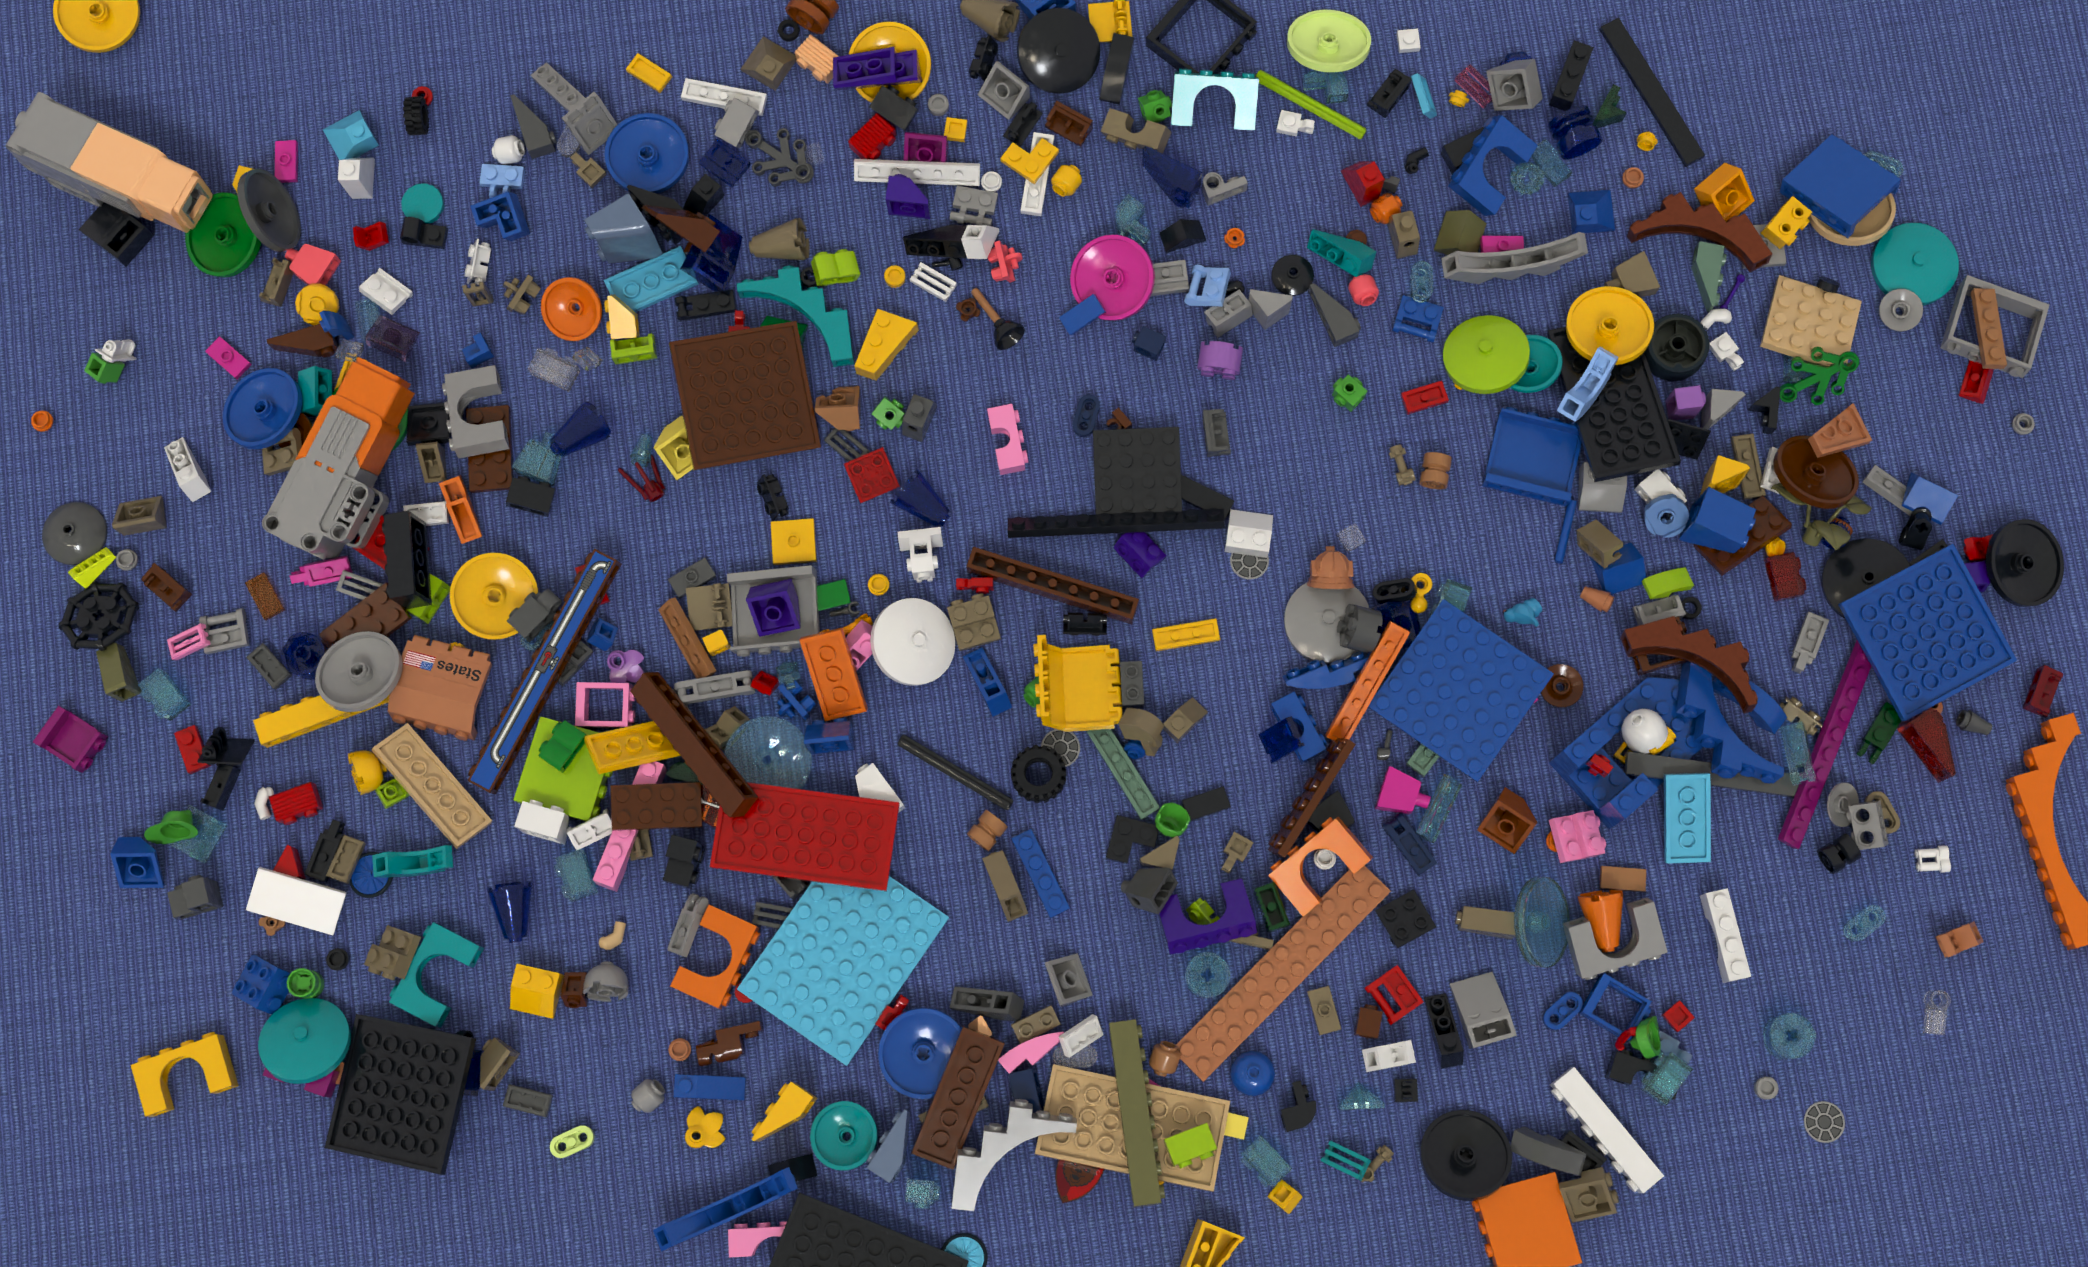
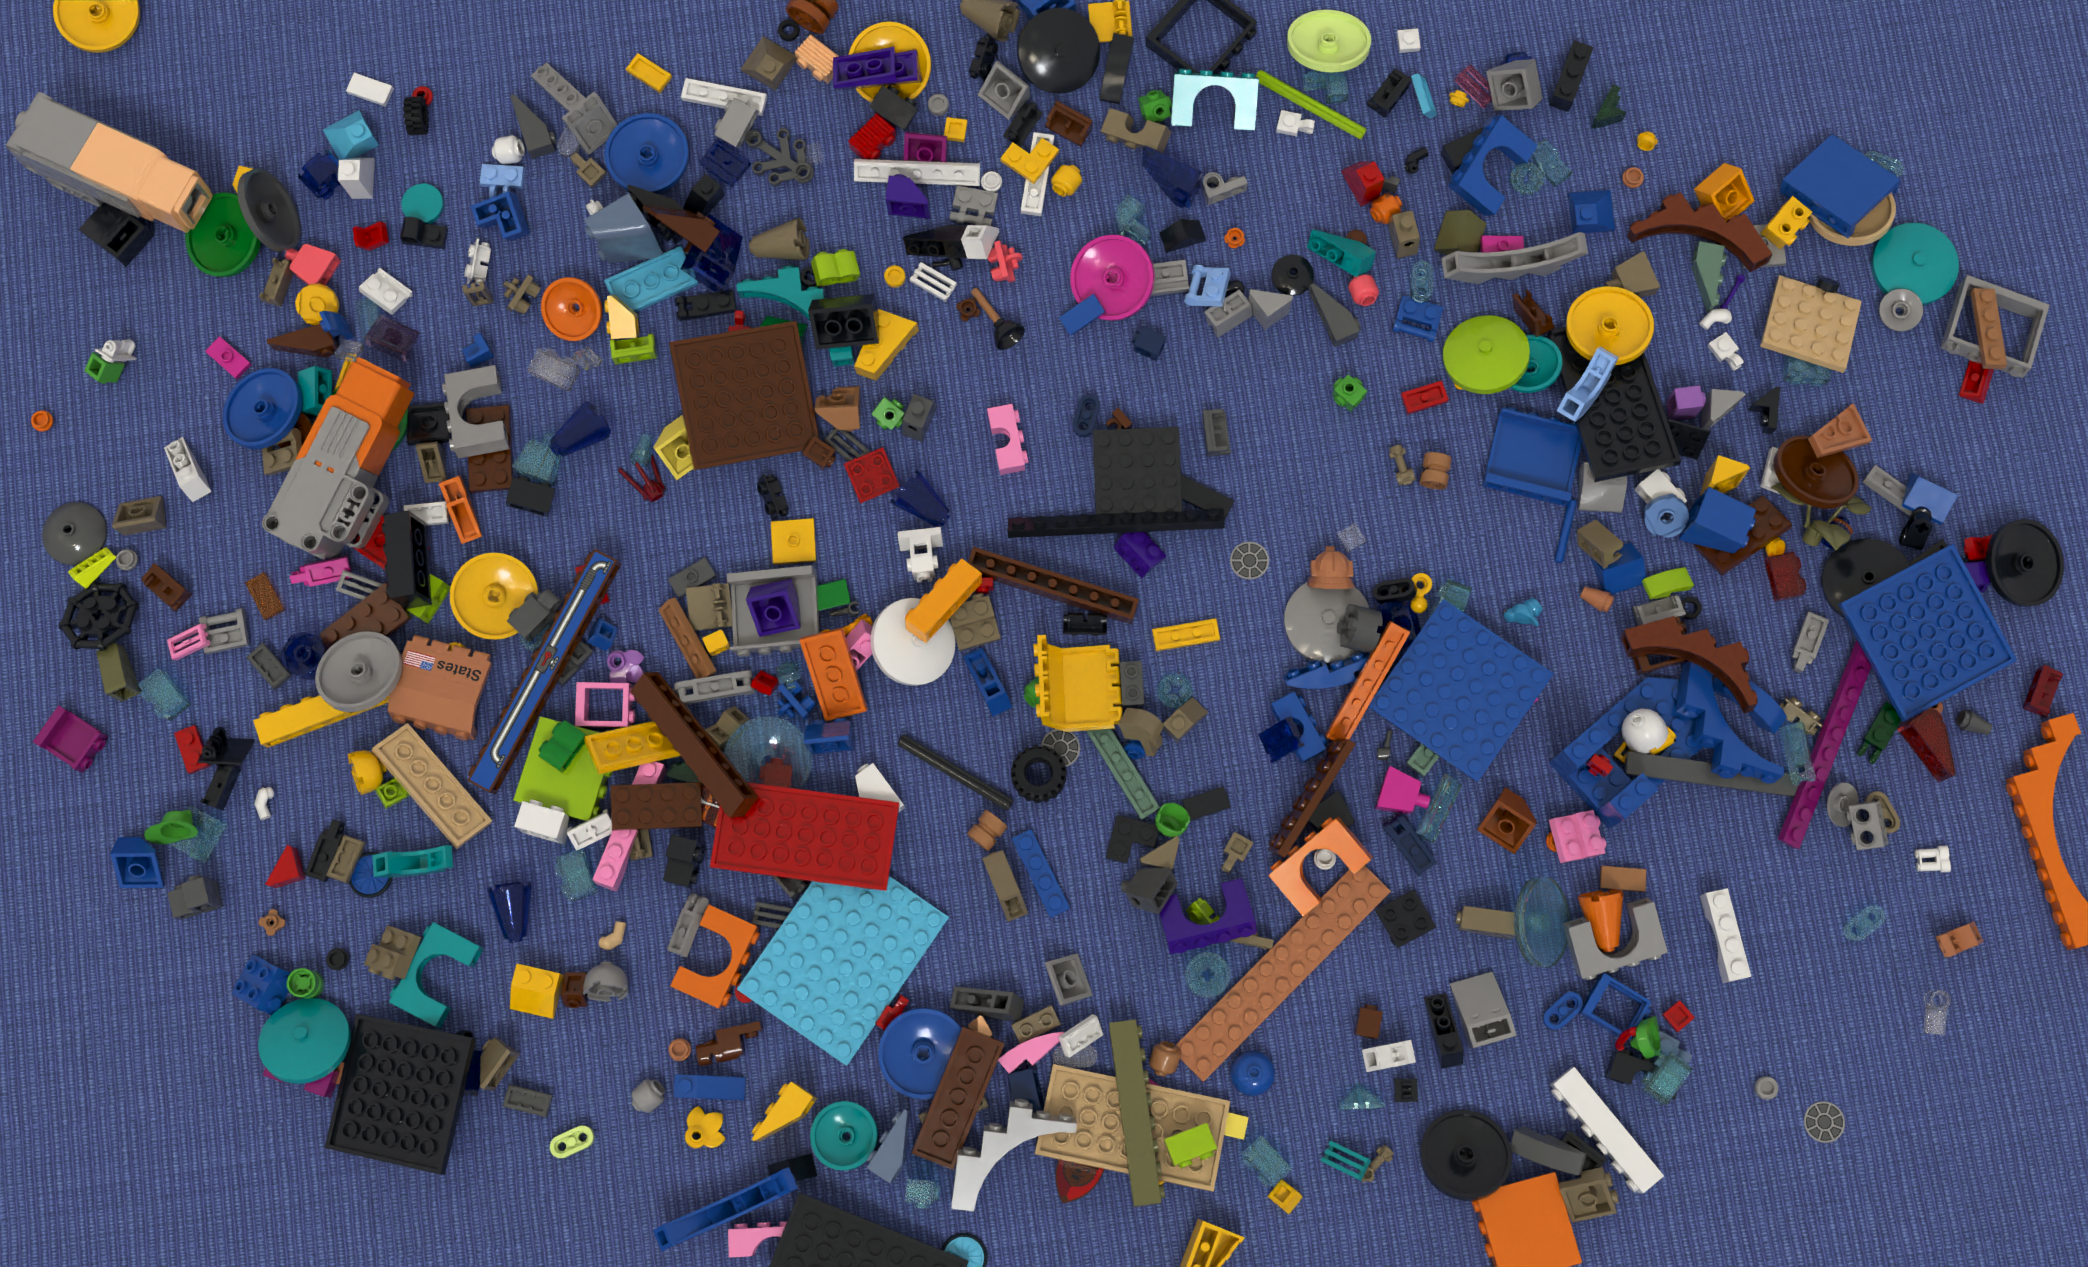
yellow arch [131,1032,239,1117] -> none
white tile [246,867,347,935] -> none
red brick [269,782,323,825] -> none
dark pink plate [275,140,298,183] -> none
yellow plate [868,574,890,596] -> none
medium lavender brick [1197,341,1243,380] -> none
white slope [1224,509,1273,558] -> none
dark green brick [1253,882,1290,933] -> none
black brick [1279,1080,1316,1132] -> none
dark tan plate [1307,986,1341,1036] -> none
red plate [1364,965,1424,1025] -> none
reddish brown dish [1541,664,1584,708] -> none
clear blue wheel [1547,106,1603,160] -> none
black tile [1599,17,1705,167] -> none
pearl dark grey wheel [1644,313,1710,381] -> none
medium azure plate [1664,773,1711,864] -> none
dark tan tile [1730,434,1766,500] -> none
clear light blue brick [1763,1013,1816,1060] -> none
green plant [1780,347,1859,405] -> none
black wheel [1817,834,1861,874] -> none
light grey plate [2012,413,2035,435] -> none
none -> clear blue brick [298,150,342,200]
none -> white tile [346,73,394,107]
none -> white plate [586,199,603,215]
none -> clear red brick [759,758,793,788]
none -> reddish brown bracket [802,436,836,471]
none -> black slope [808,294,879,349]
none -> light orange brick [905,558,982,643]
none -> clear light blue gear [1157,673,1193,708]
none -> reddish brown hinge [1512,290,1555,337]

